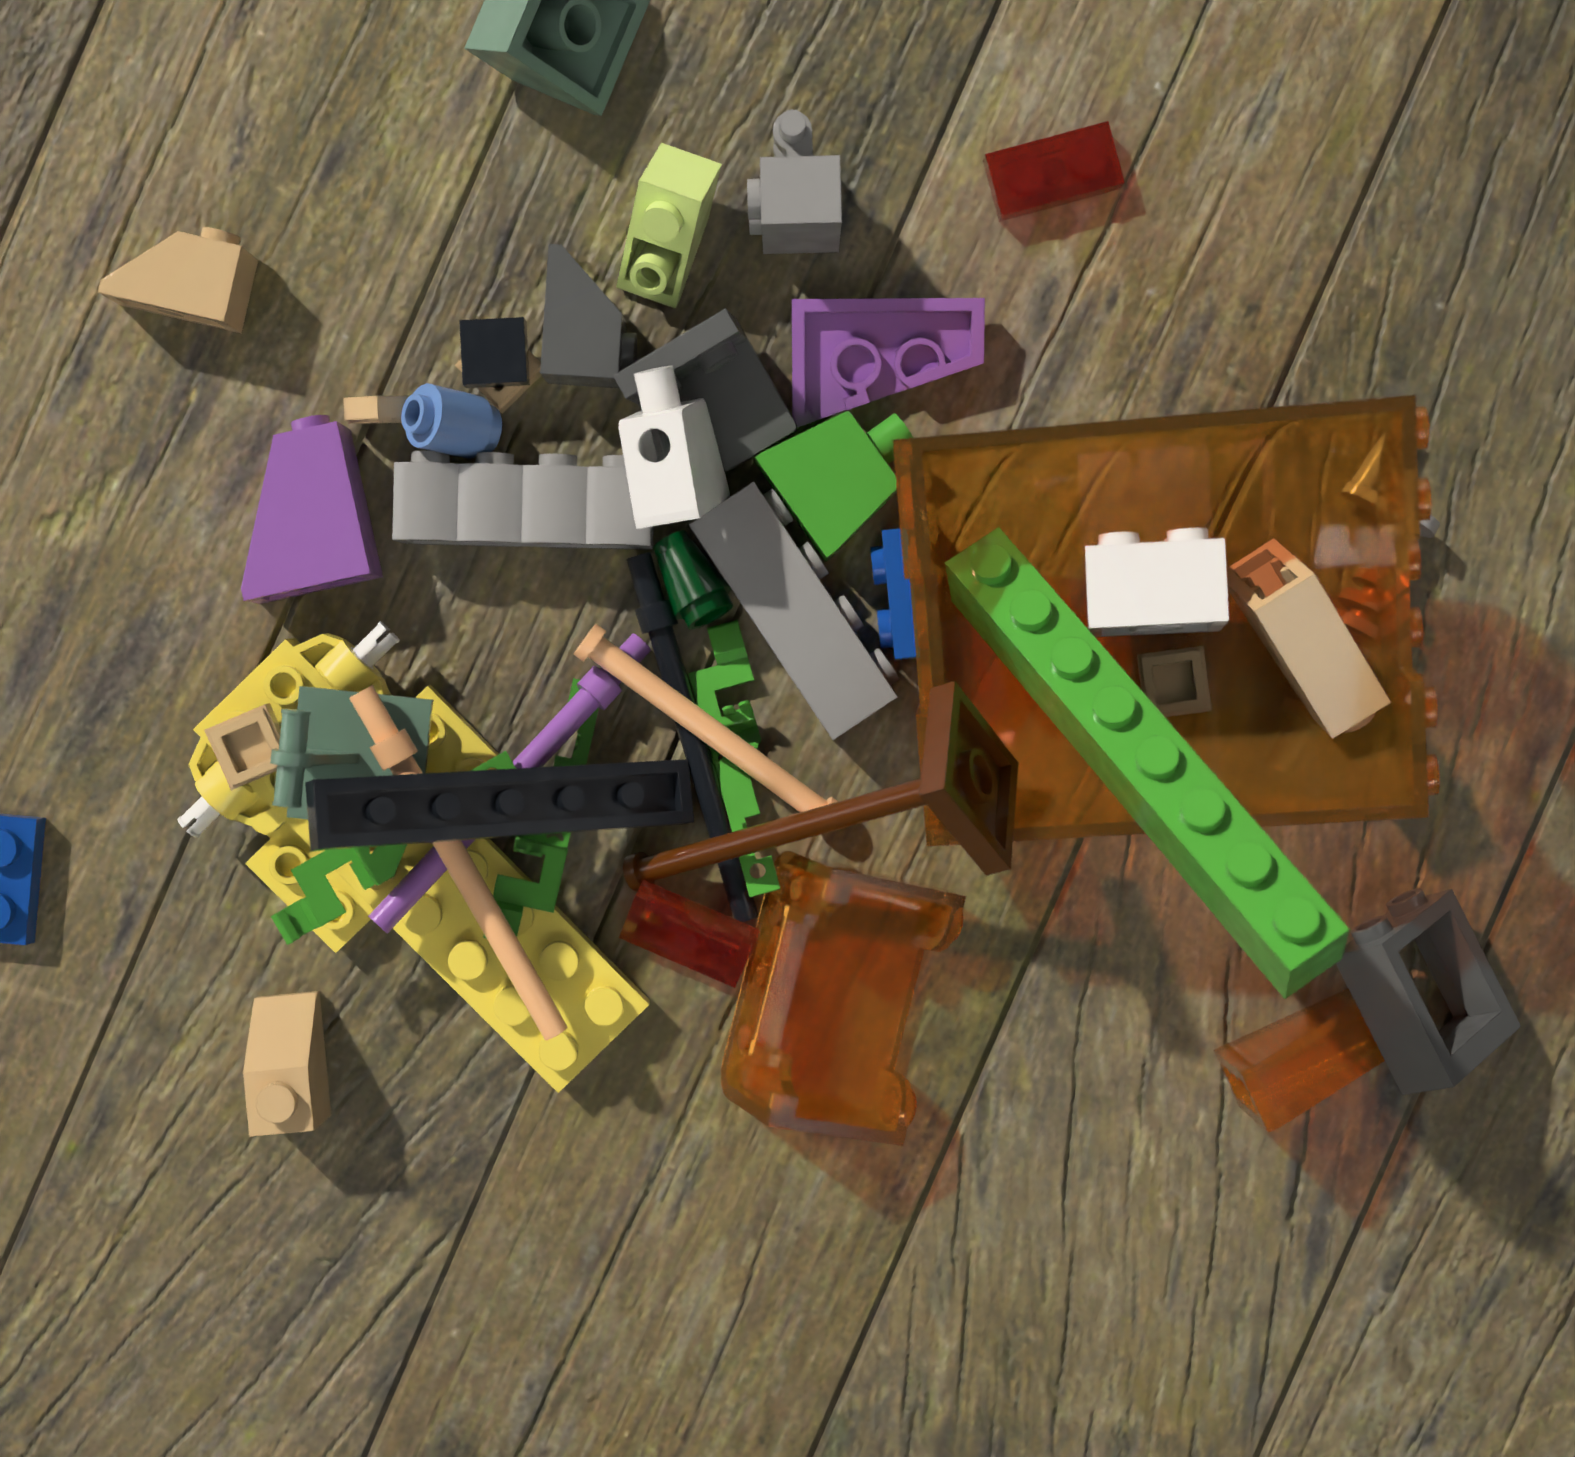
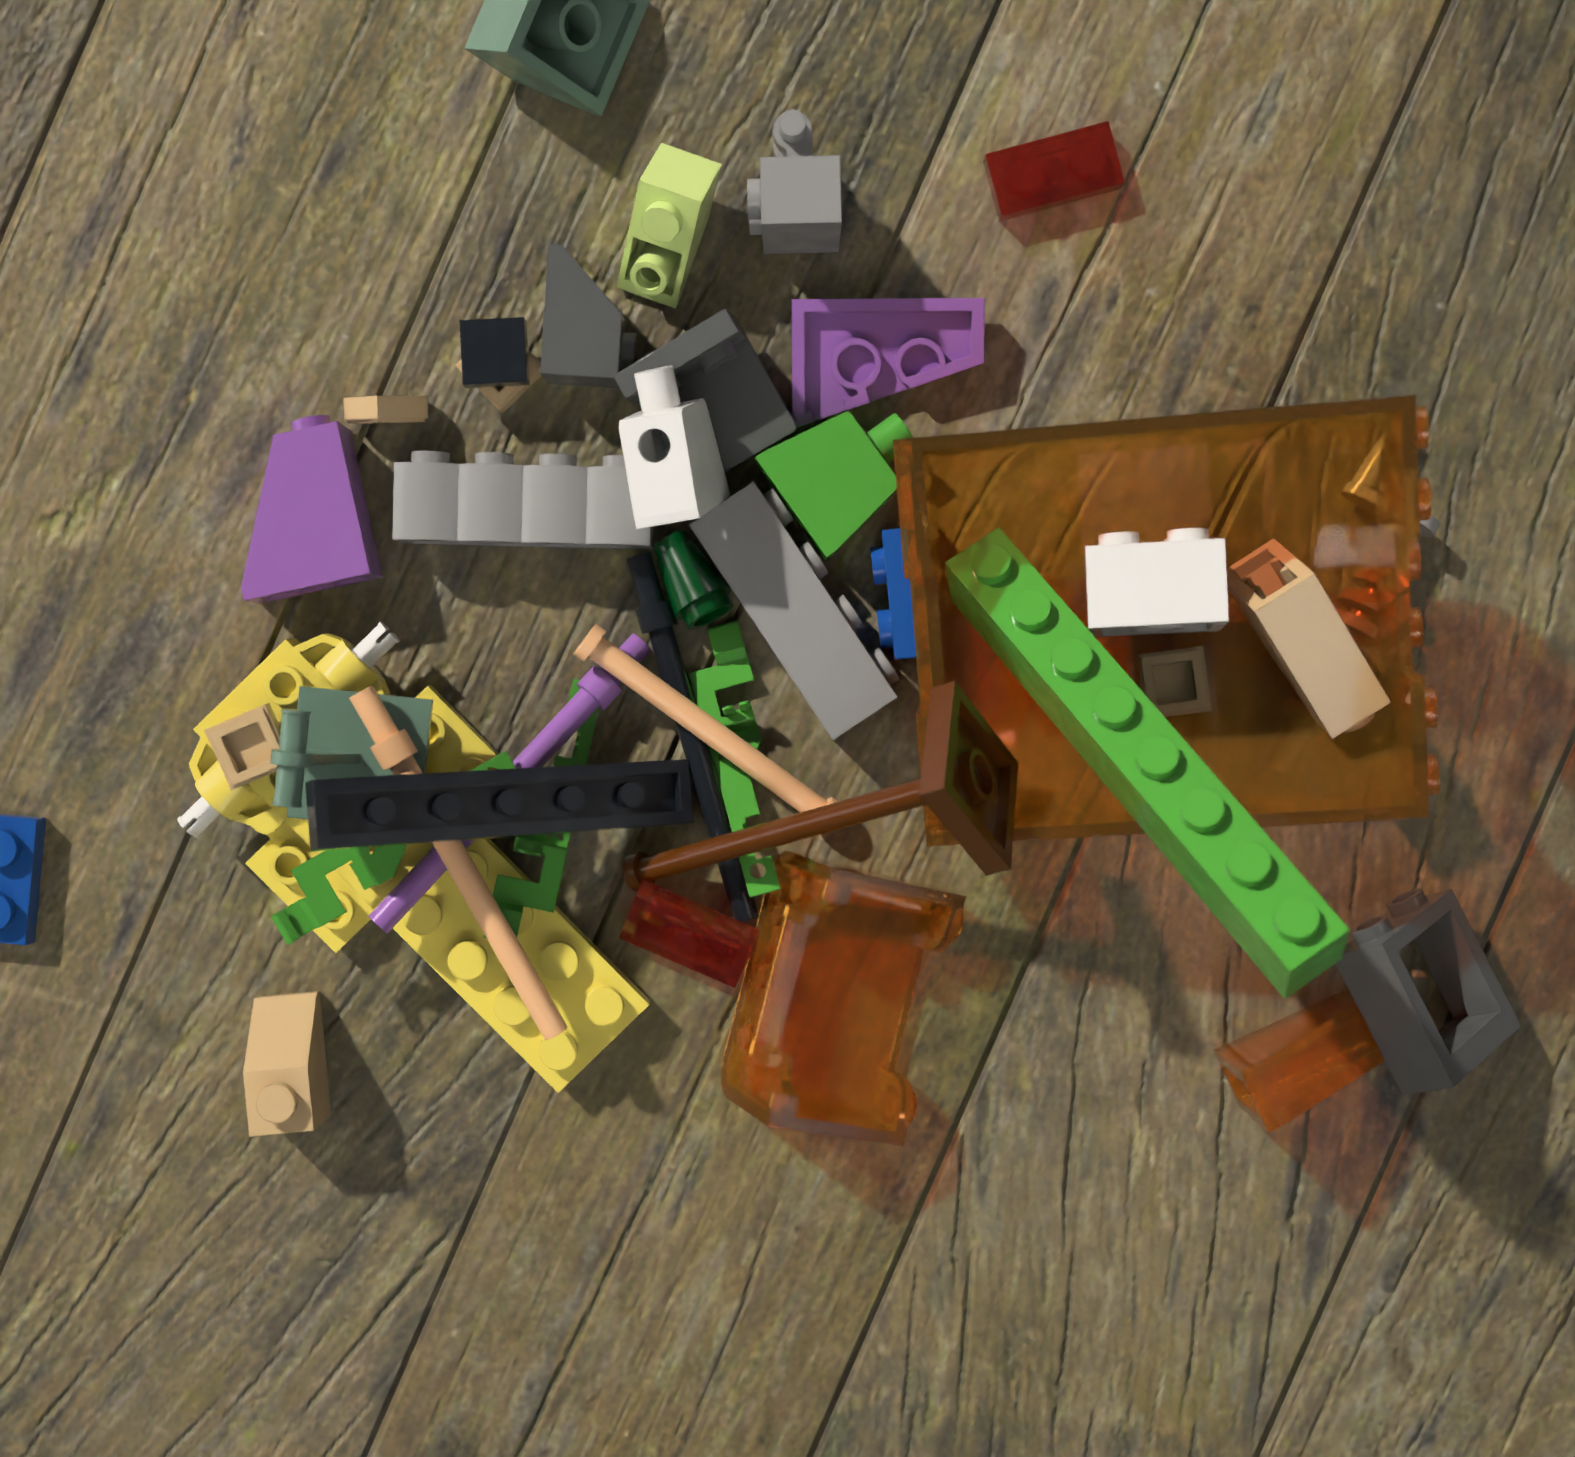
tan slope [98,227,258,333] -> none
medium blue brick [401,383,502,459] -> none

